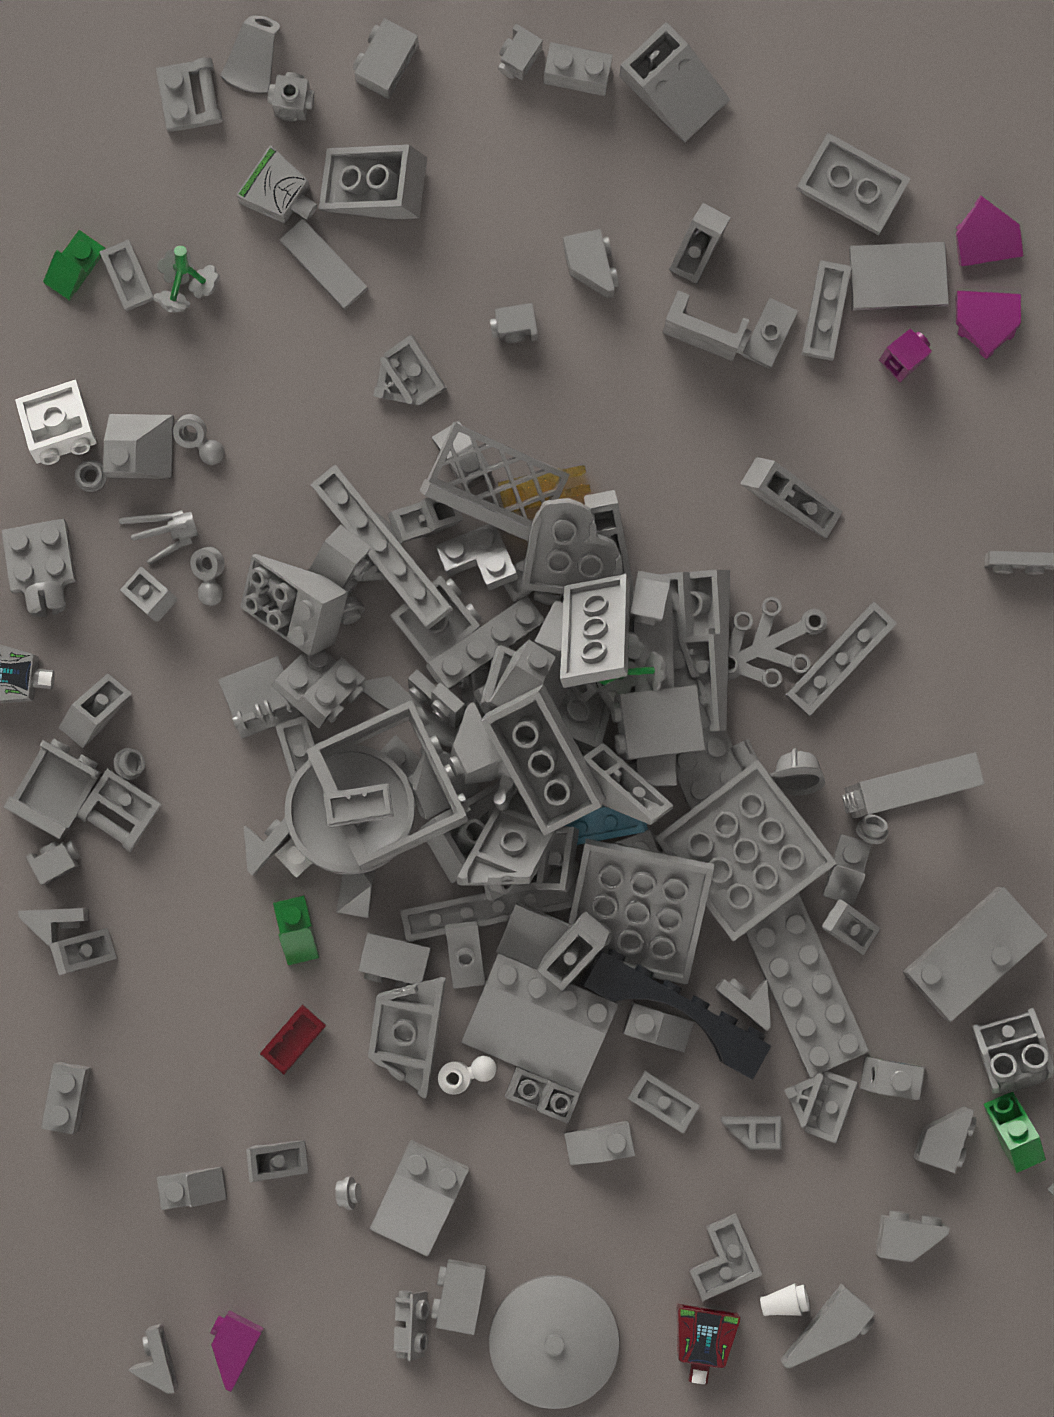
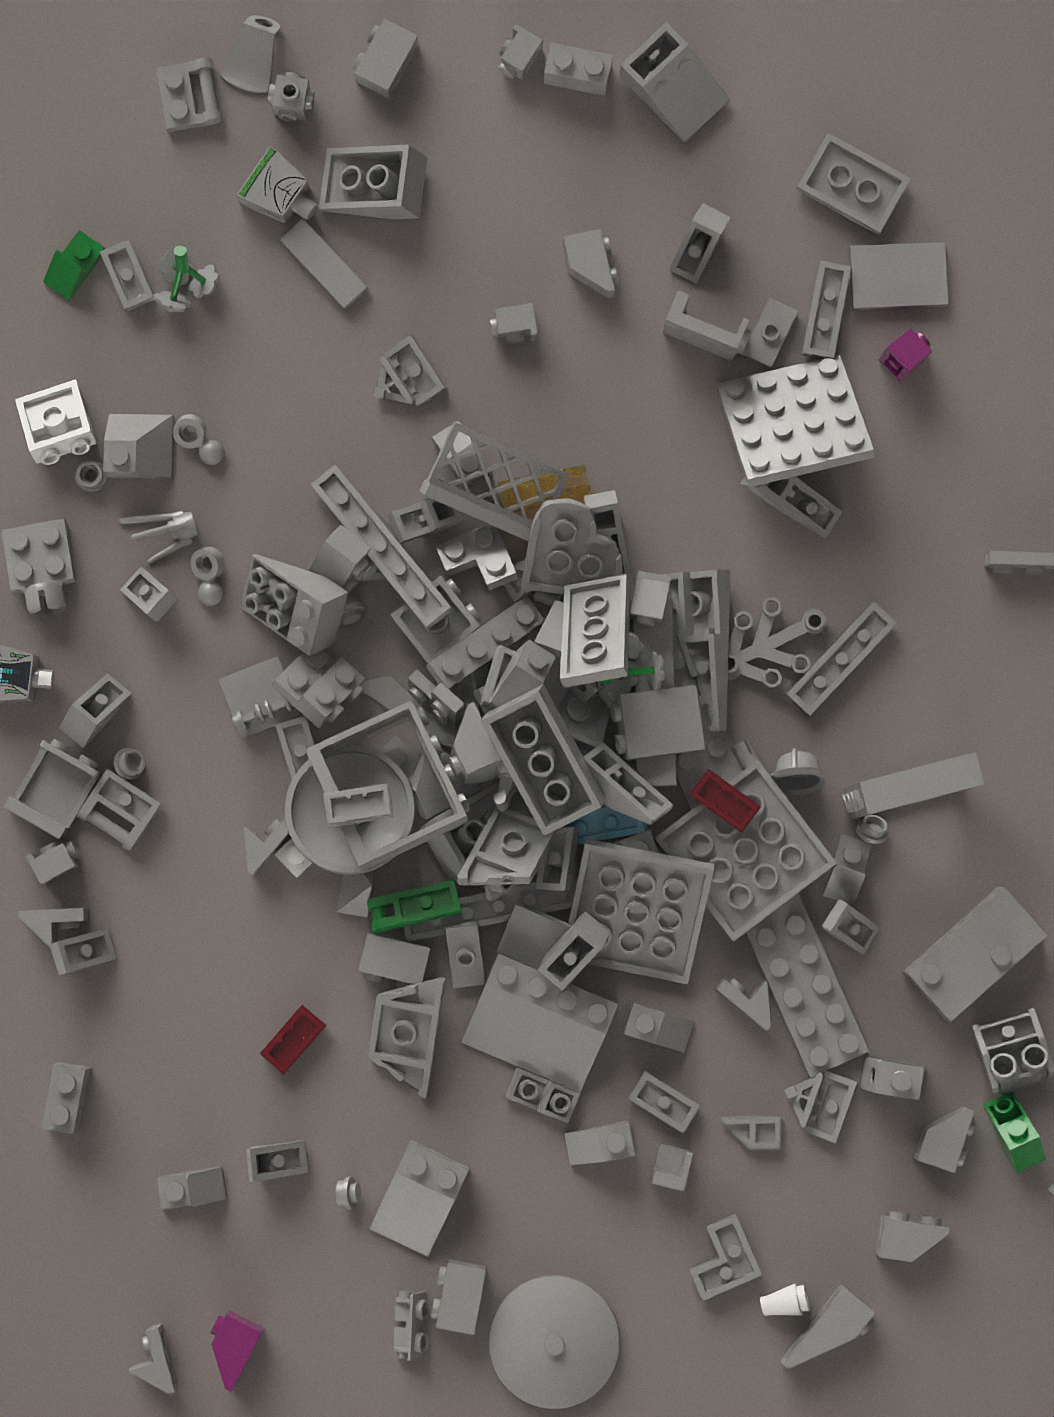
green slope [273,895,320,965] -> none
white plate [438,1056,497,1095] -> none
black arch [580,948,771,1080] -> none
torso [676,1303,741,1384] -> none
magenta slope [955,195,1024,267] -> none
magenta slope [955,291,1021,360] -> none
none -> green plate [367,880,462,934]
none -> light grey panel [651,1143,693,1192]
none -> dark red plate [689,768,761,833]
none -> plate [717,354,874,487]

